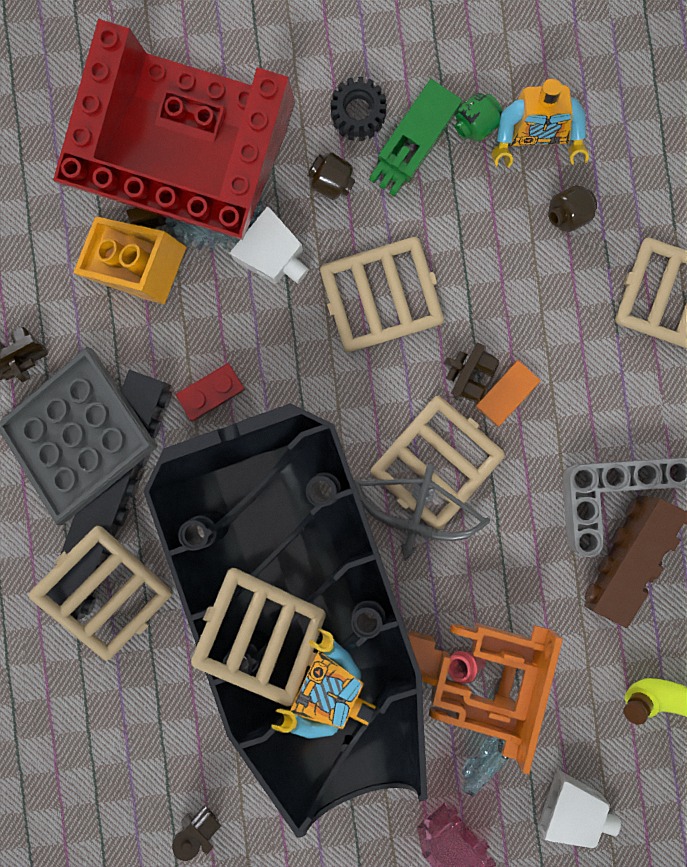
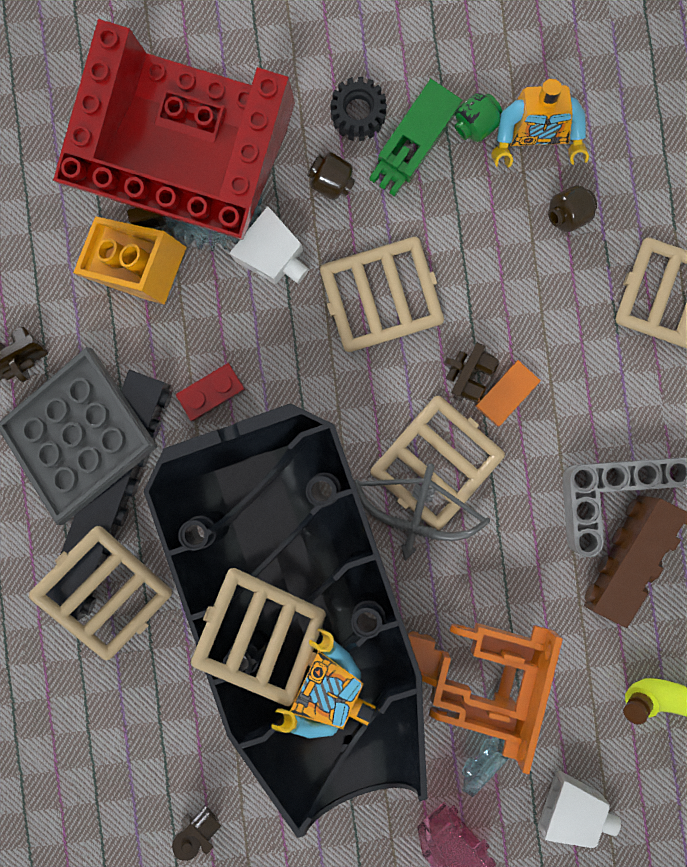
coral cone [448,651,486,684] -> none

